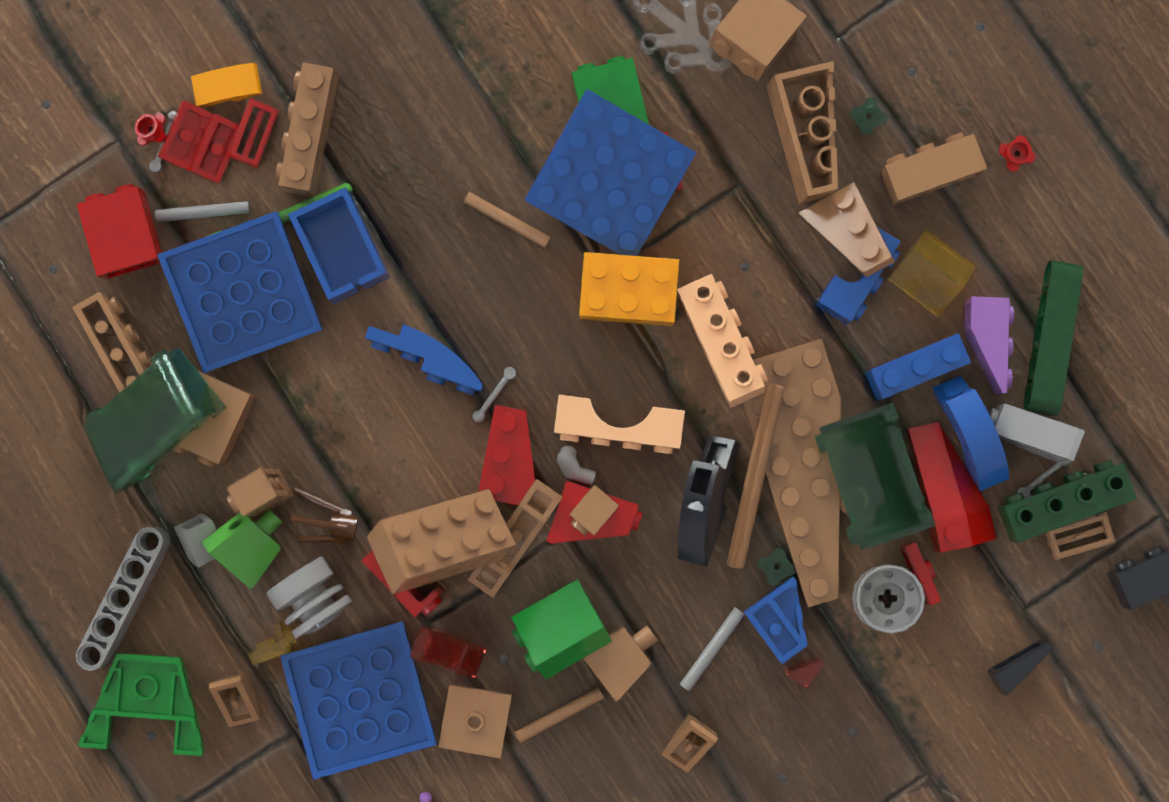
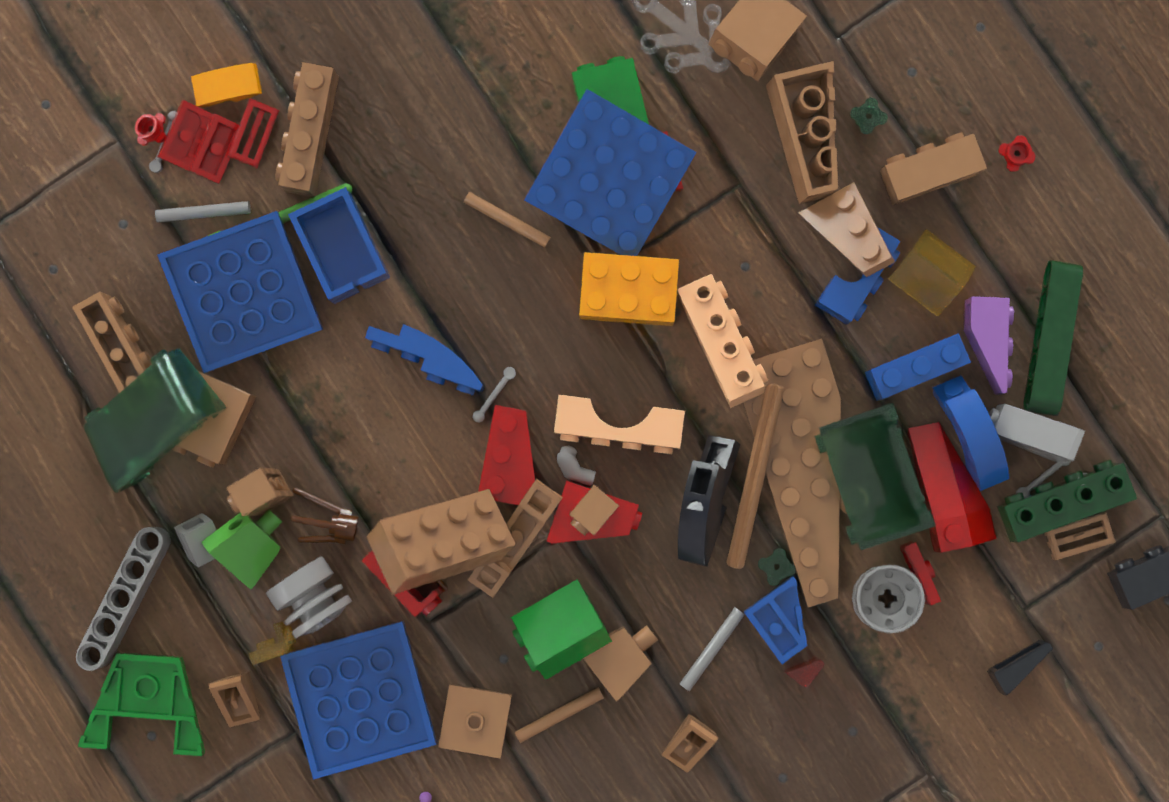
red brick [76,184,162,280] -> none
clear red brick [410,626,487,678] -> none

